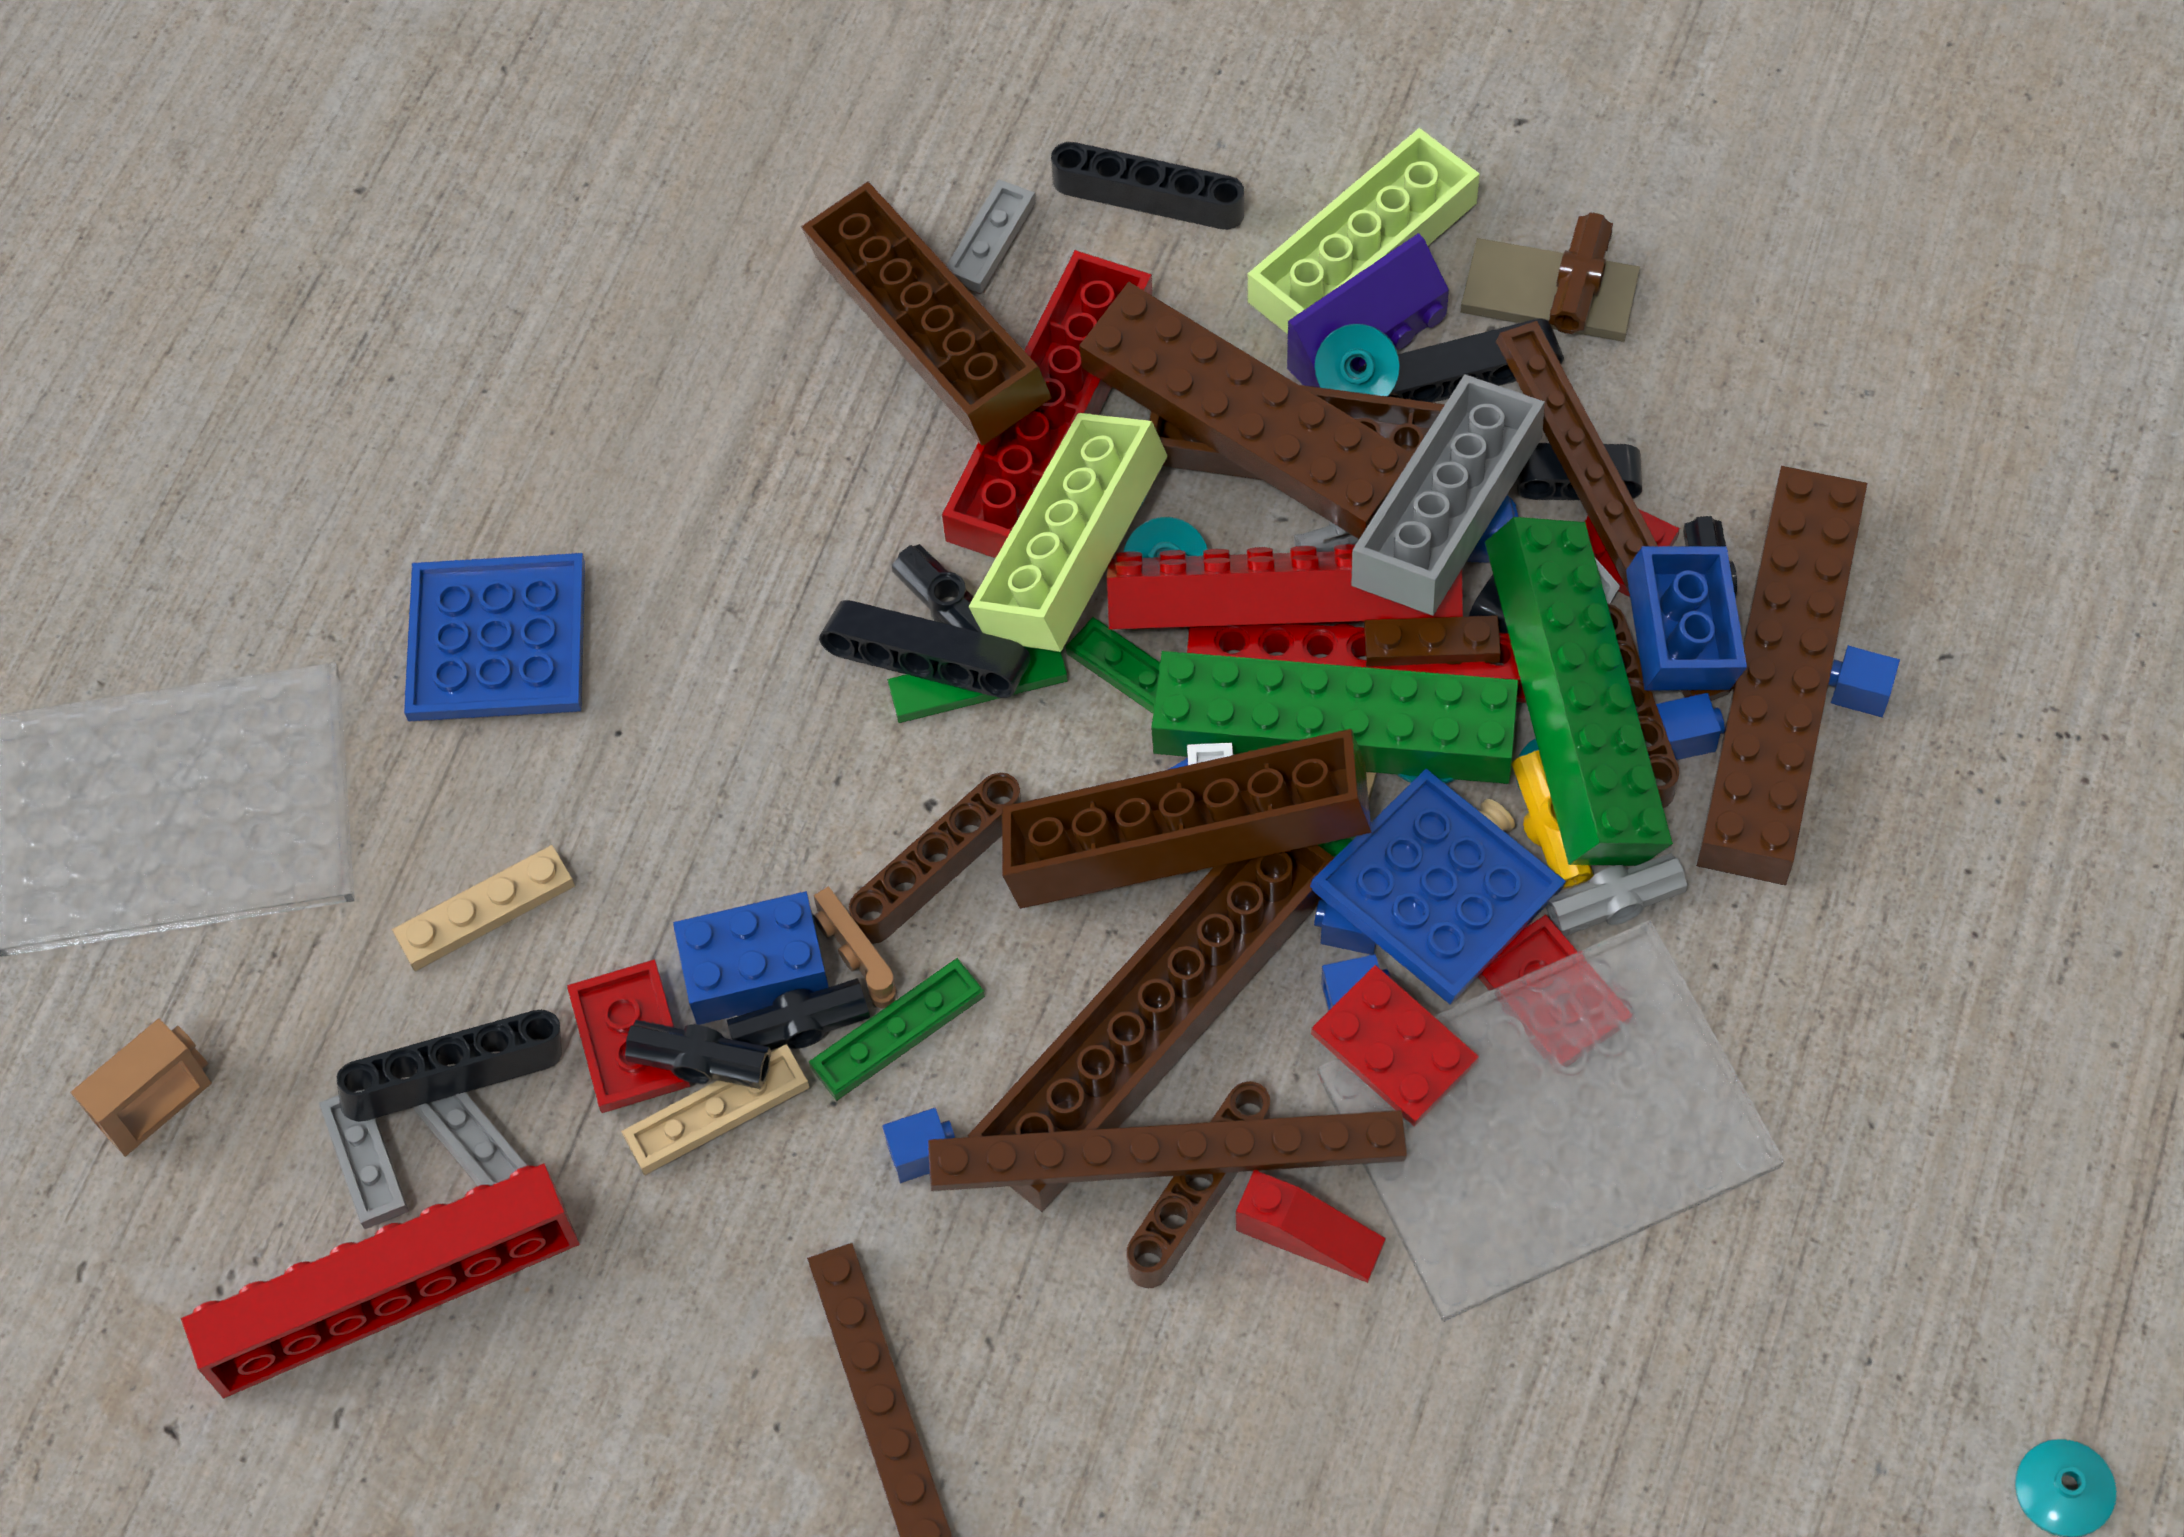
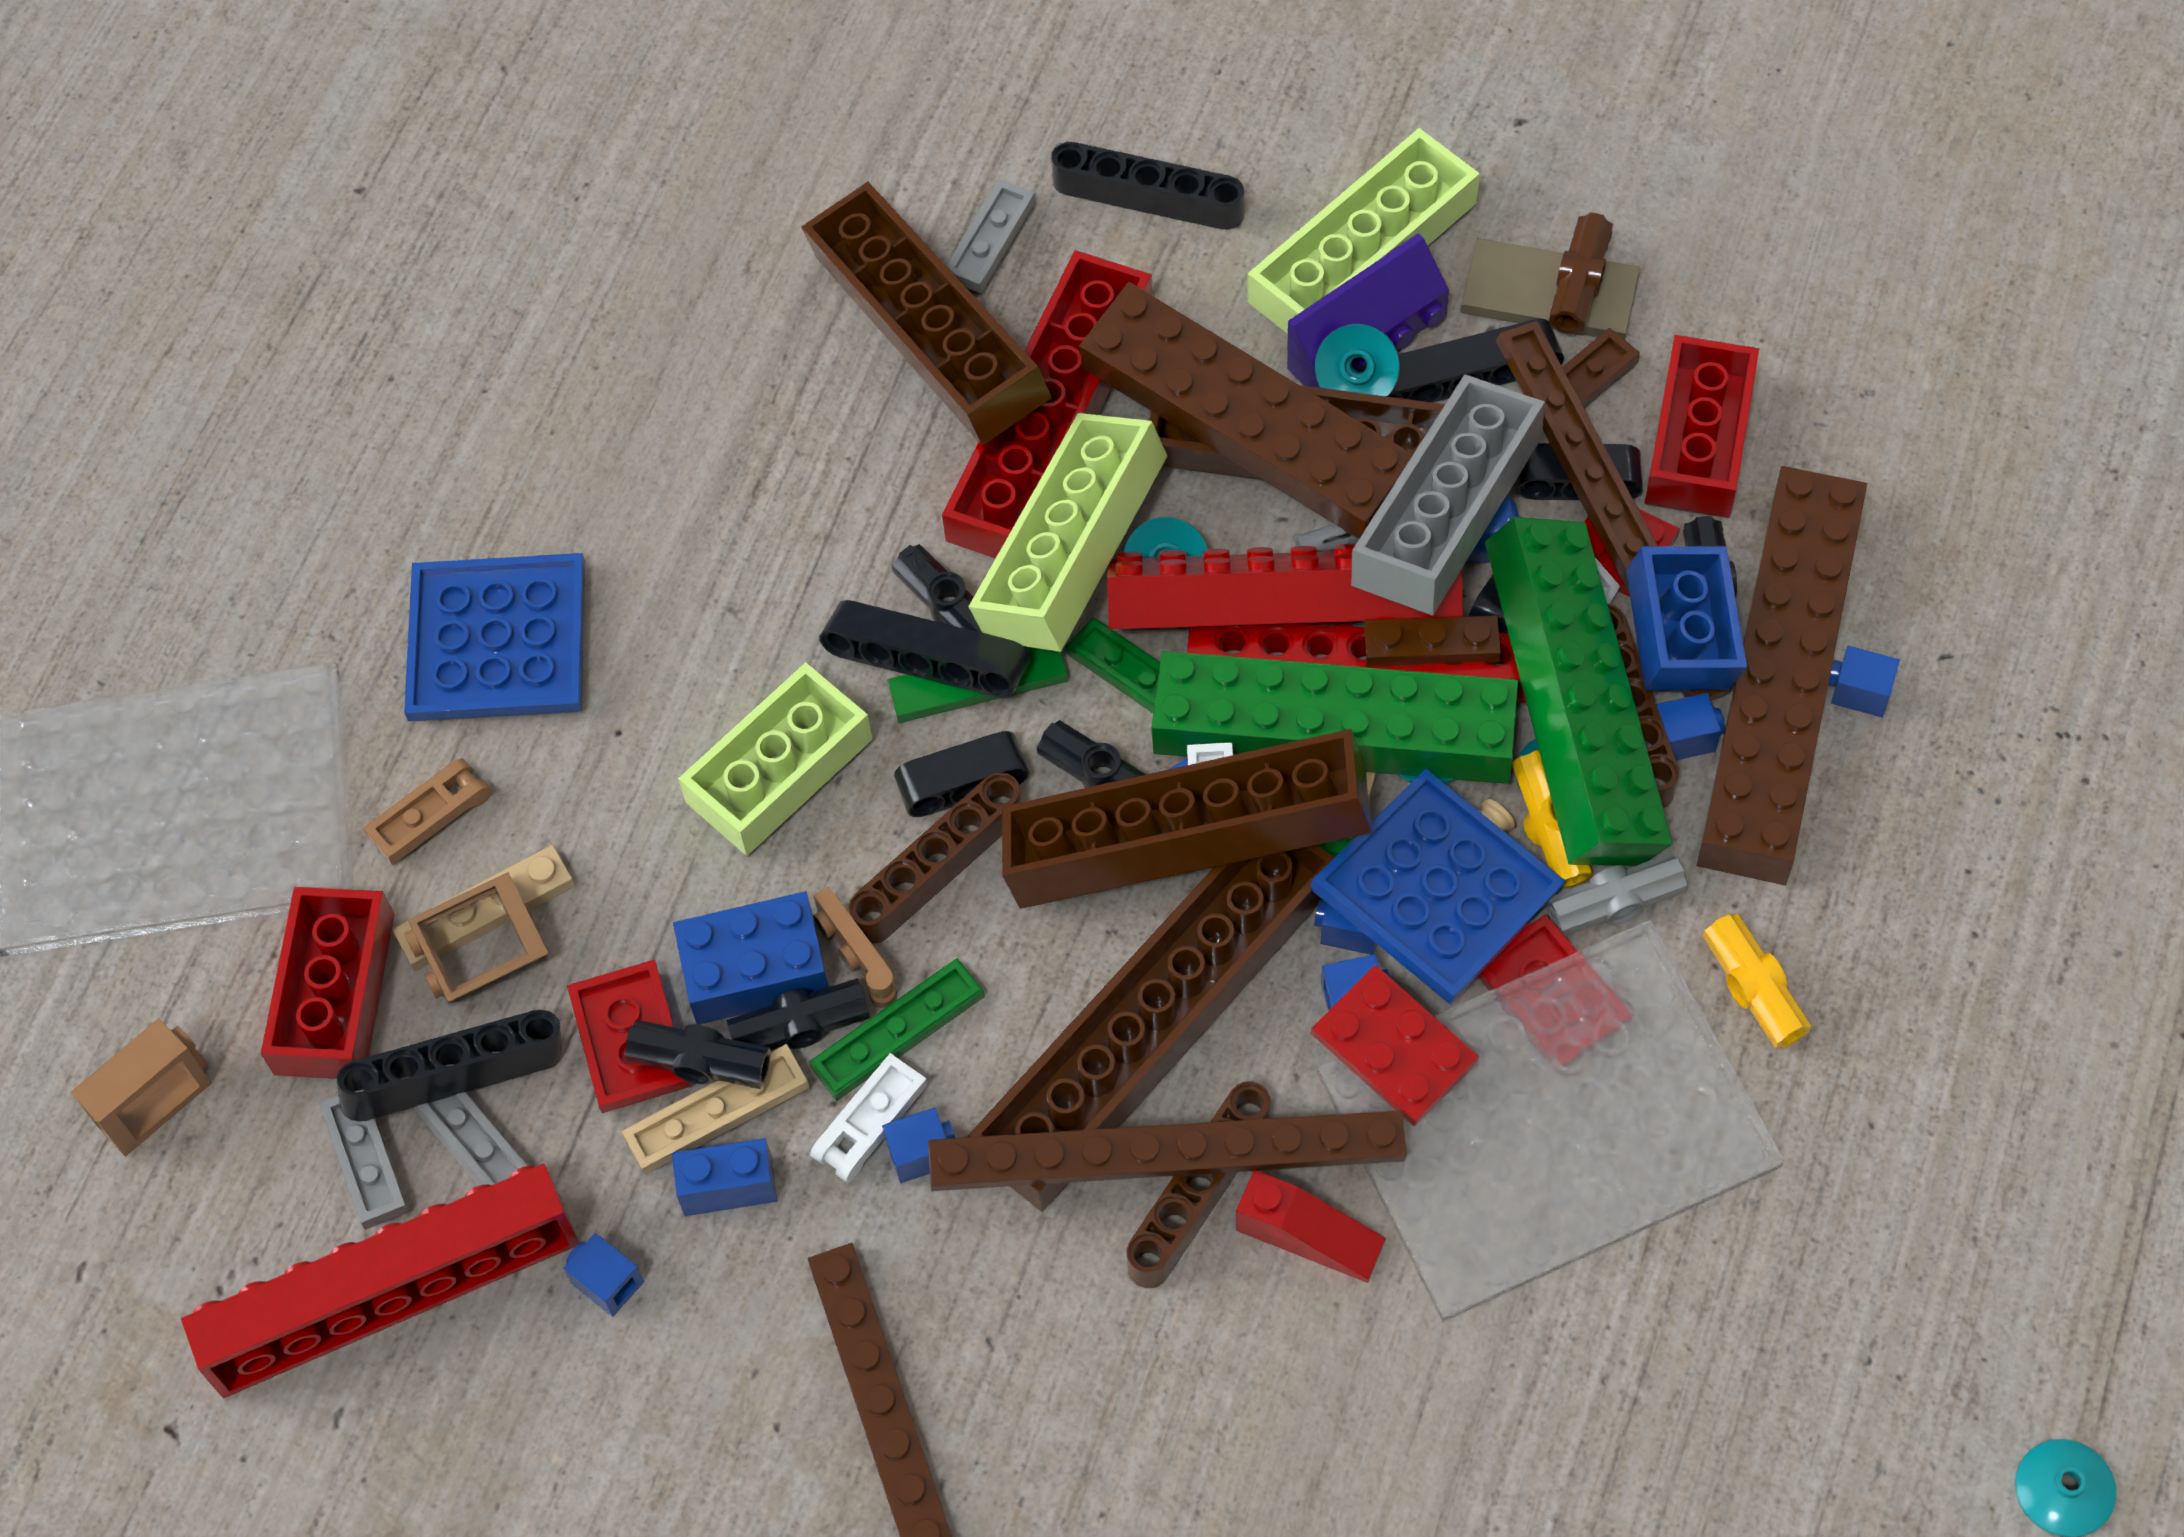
none -> red brick [261,887,395,1079]
none -> medium nougat plate [363,758,492,865]
none -> medium nougat window [404,872,548,1004]
none -> blue brick [563,1233,644,1317]
none -> blue brick [672,1138,777,1216]
none -> yellowish green brick [678,662,873,856]
none -> white plate [810,1053,928,1183]
none -> black beam [894,731,1030,817]
none -> black piece [1037,720,1146,788]
none -> reddish brown plate [1562,328,1640,407]
none -> red brick [1644,335,1760,518]
none -> yellow piece [1702,914,1811,1049]

